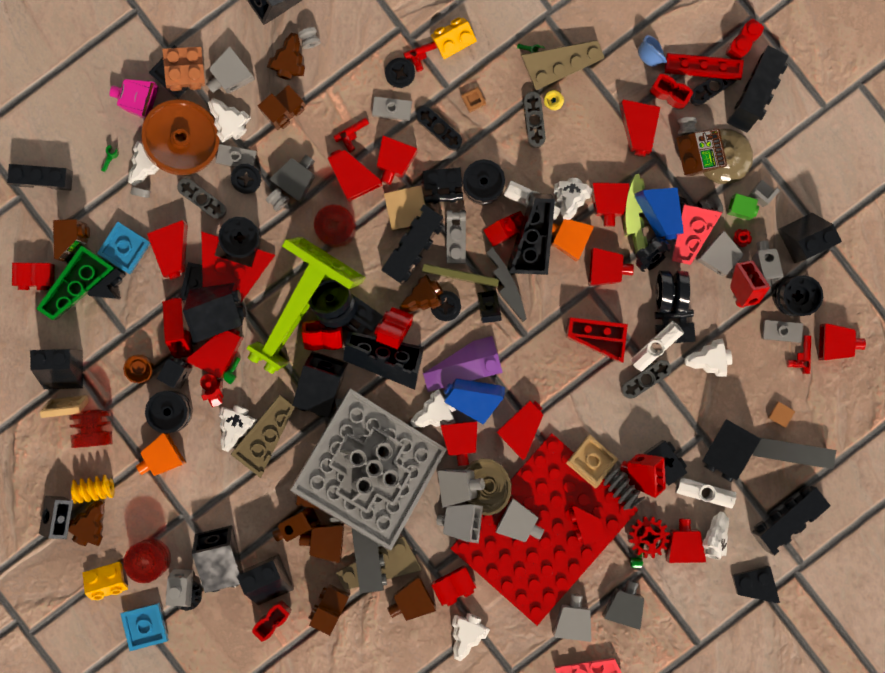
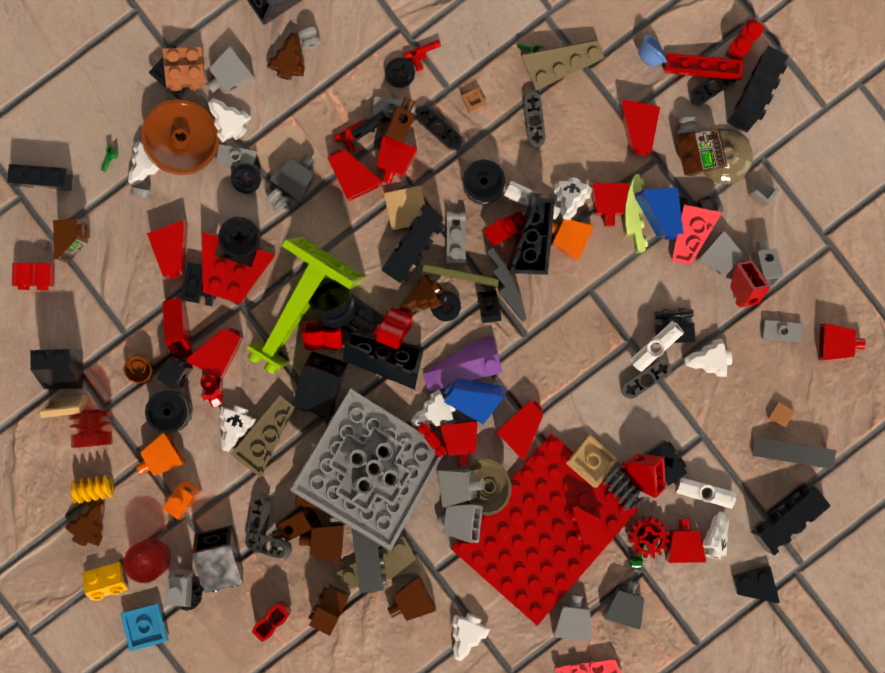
green wedge [36,246,116,320] -> none
black brick [39,496,73,539] -> none
black slope [87,268,126,300] -> none
dark azure plate [97,221,150,275] -> none
dark pink torso [109,79,159,120] -> none
dark grey beam [177,178,227,219] -> none
black slope [183,283,246,343] -> none
green hand [224,357,240,384] -> none
black slope [237,554,294,605] -> none
reddish brown brick [258,85,306,130] -> none
clear red wheel [314,204,357,248] -> none
black plate [423,167,463,204] -> none
yellow bracket [430,17,477,59] -> none
red brick [431,565,476,606] -> none
light grey torso [495,498,545,542] -> none
light yellow tile [544,90,564,110] -> none
red wedge [566,317,628,363] -> none
red torso [589,248,634,286] -> none
black plate [635,236,671,272] -> none
red brick [650,74,693,109] -> none
black wheel [656,270,690,313] -> none
black slope [702,419,761,482] -> none
bright green brick [727,193,759,221] -> none
red plate [733,229,752,247] -> none
black wheel [773,275,824,316] -> none
black slope [777,213,842,263] -> none
red hose [787,335,811,374] -> none
none -> orange torso [162,479,202,520]
none -> dark grey beam [245,494,292,558]
none -> black pin [350,110,388,141]
none -> reddish brown torso [383,97,415,143]
none -> red axle [418,422,447,457]

